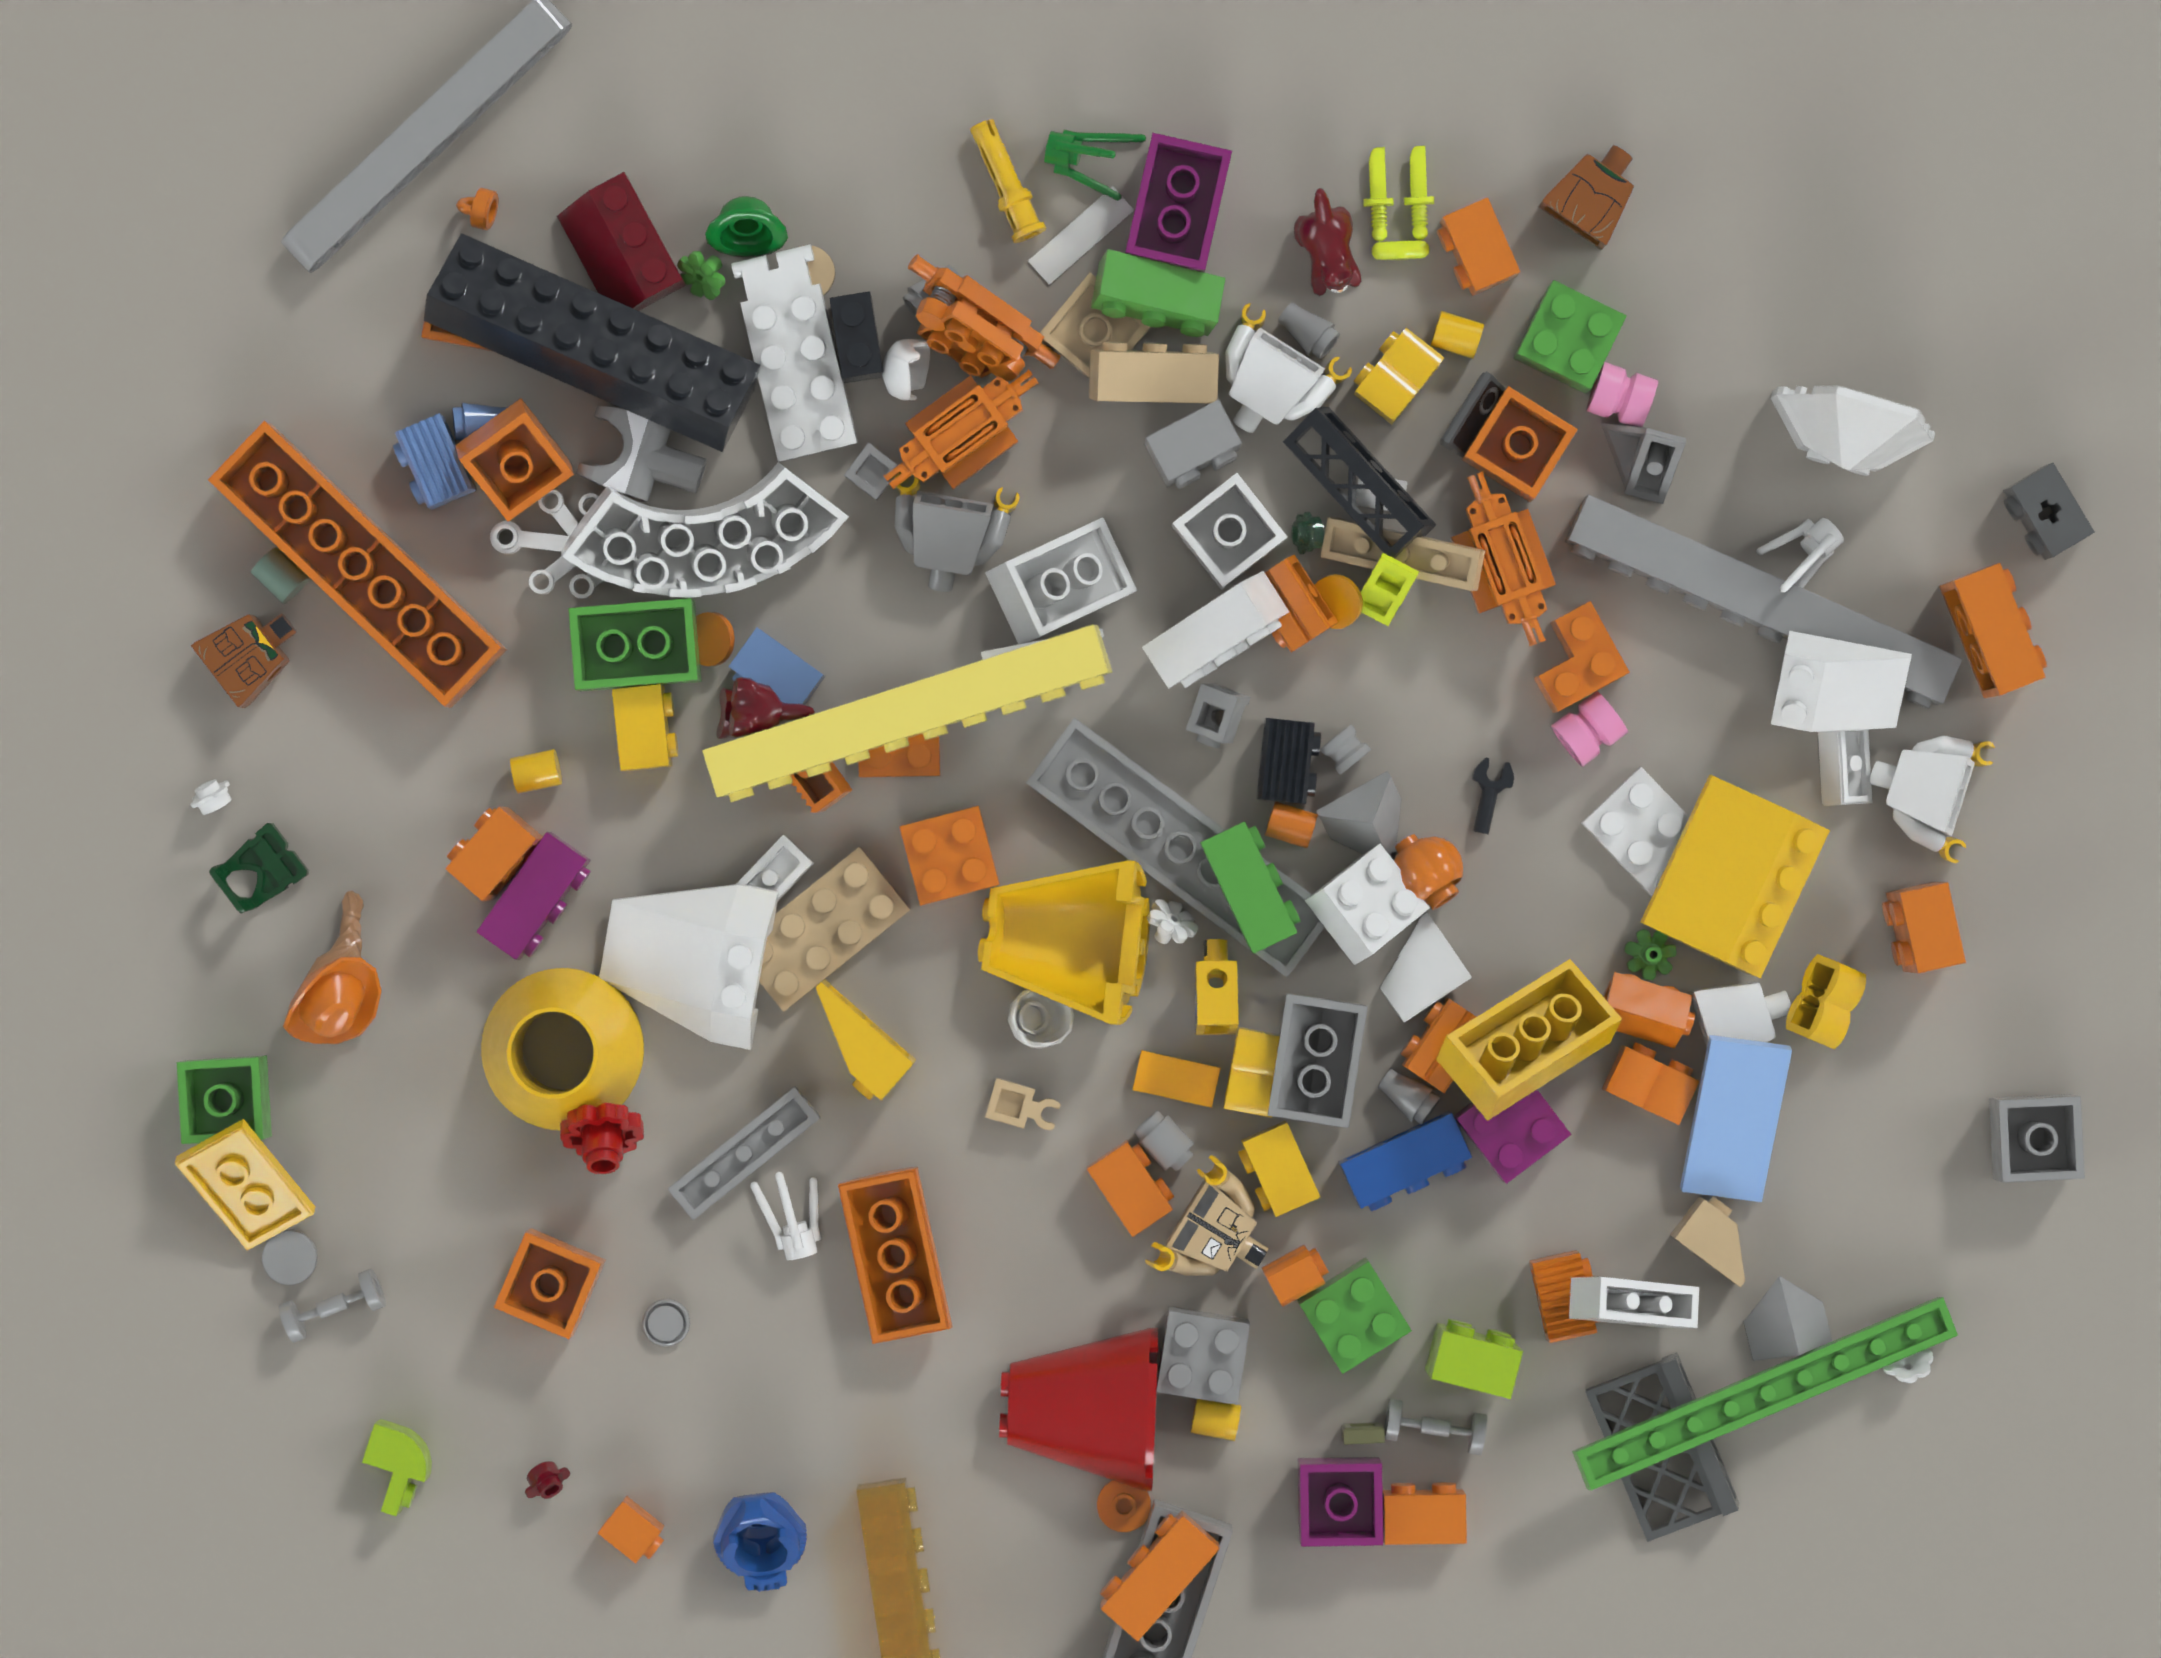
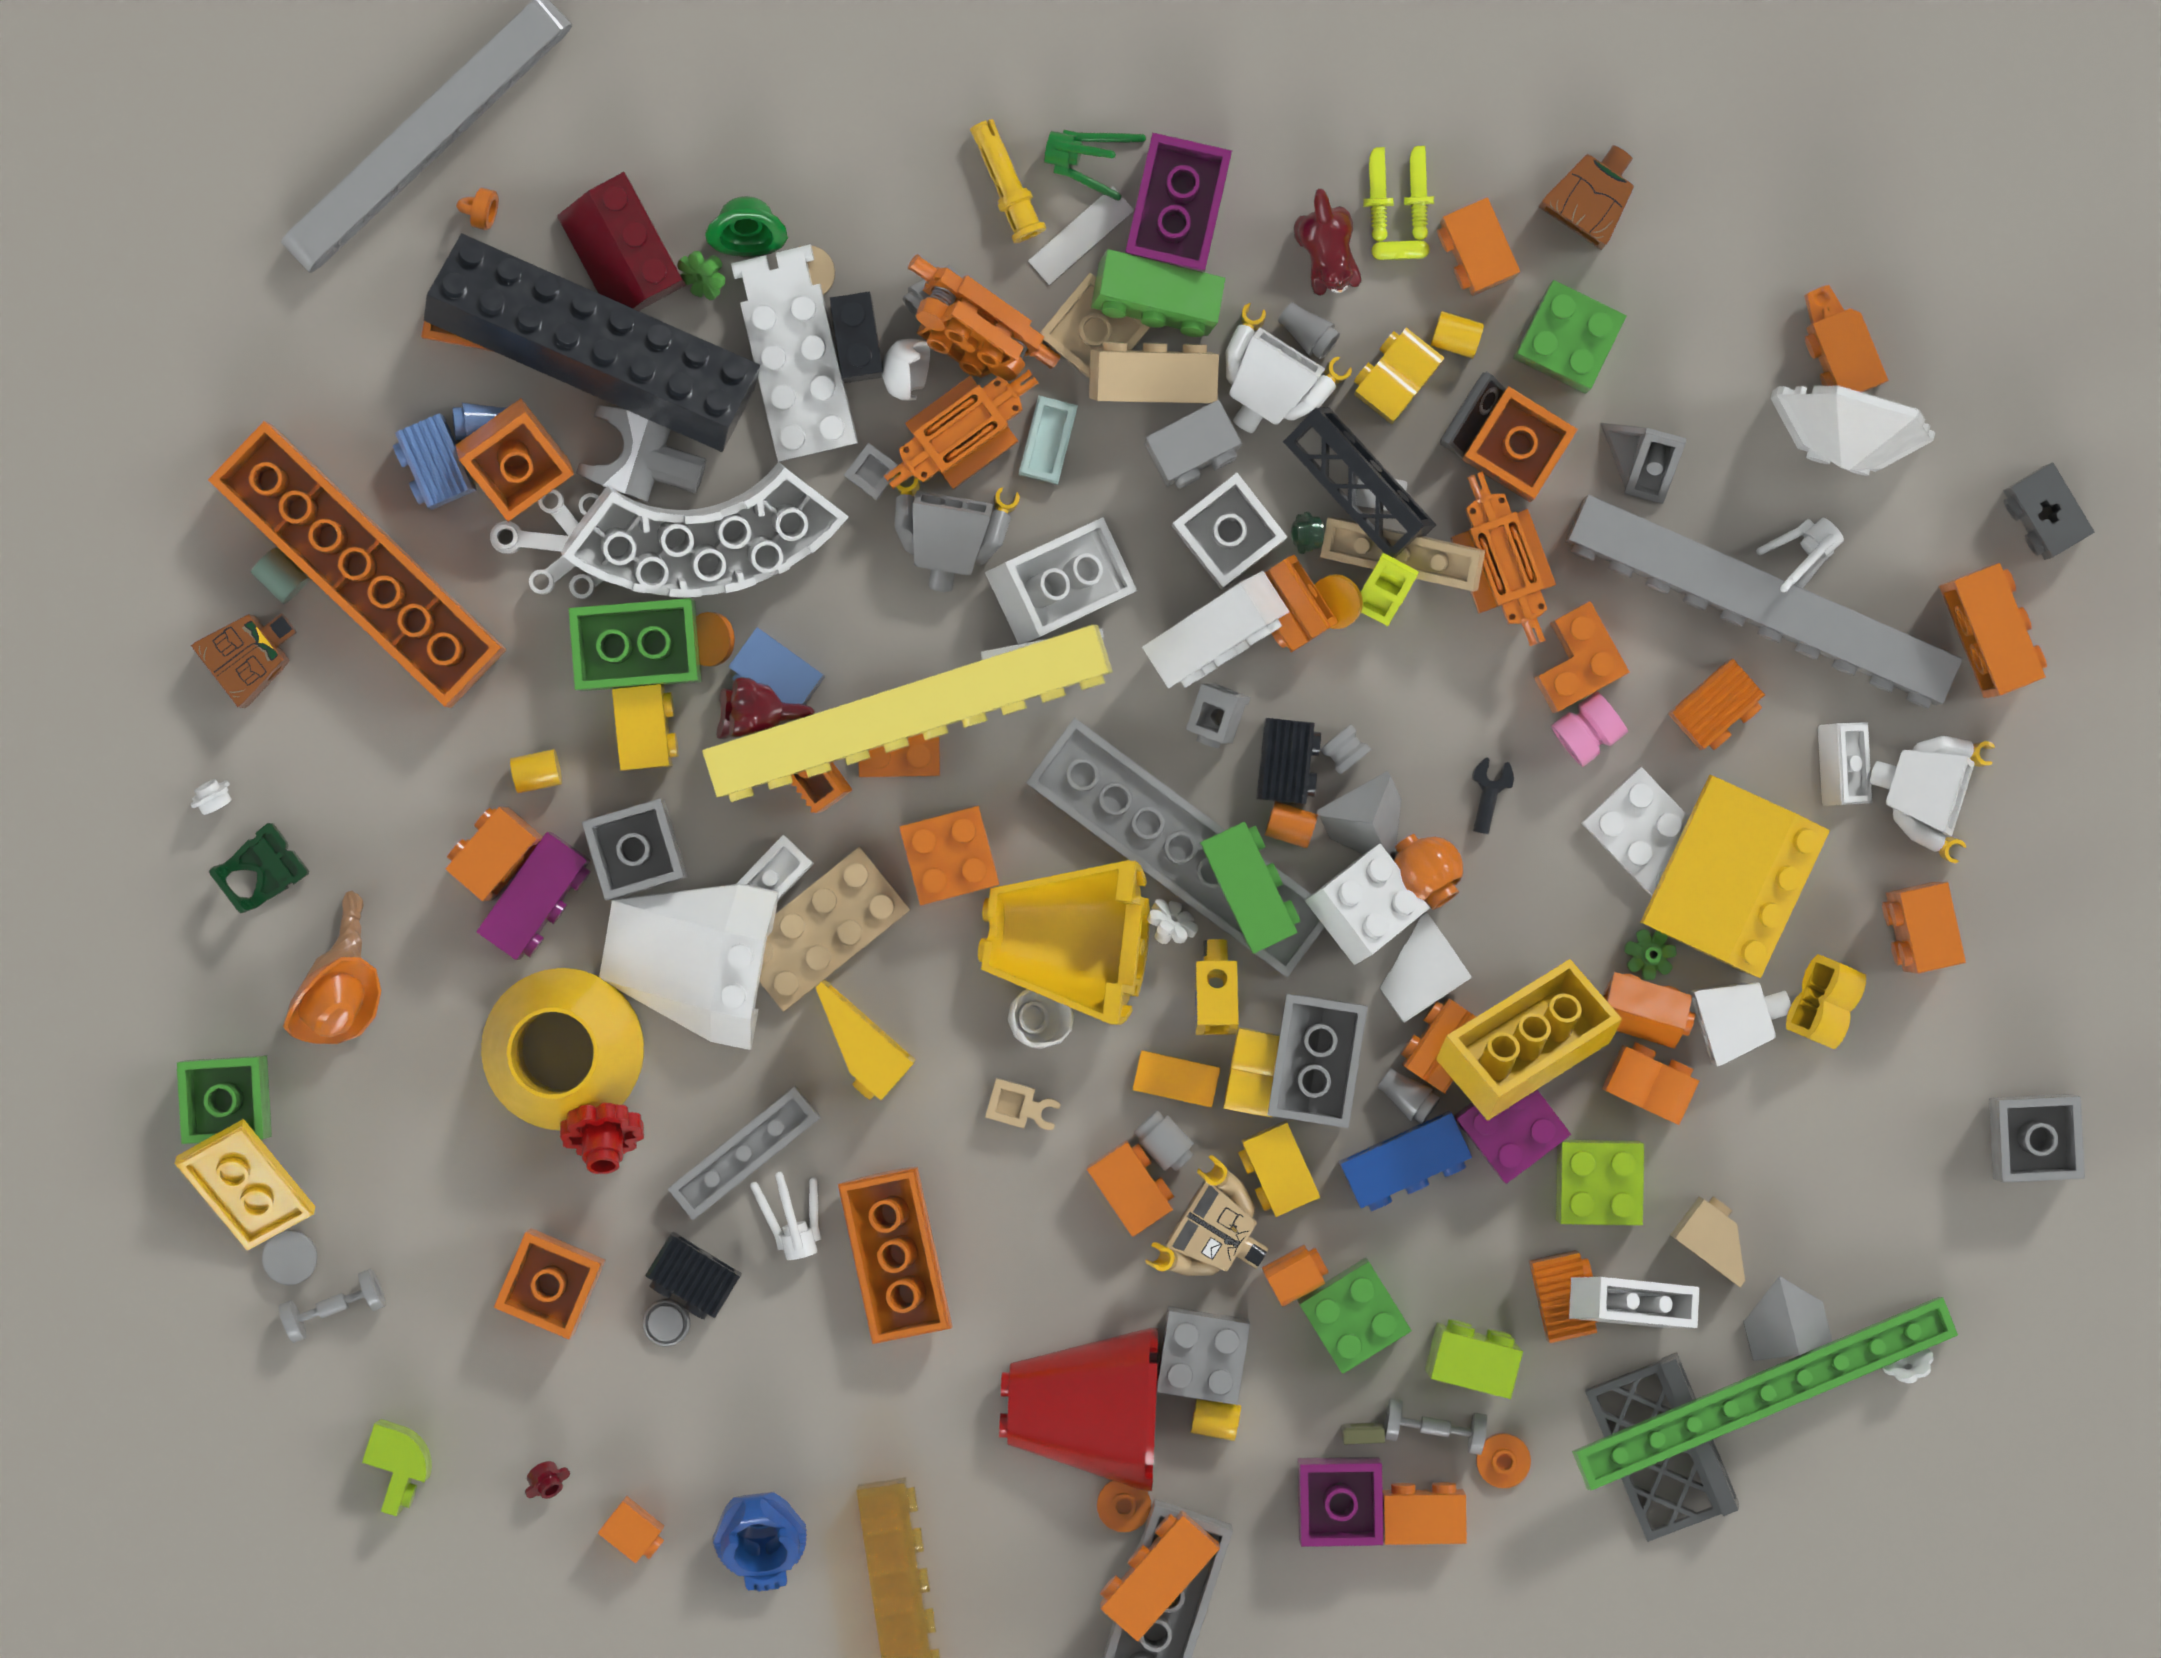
bright pink wheel [1586,362,1658,427] -> none
light blue tile [1680,1035,1792,1202] -> none
white slope [1771,631,1912,732] -> none
none -> light grey brick [582,798,688,901]
none -> black brick [645,1231,742,1320]
none -> light aqua tile [1019,395,1078,485]
none -> orange piece [1476,1433,1531,1488]
none -> lime brick [1556,1139,1644,1226]
none -> orange brick [1668,659,1765,750]
none -> orange hinge [1804,285,1889,393]

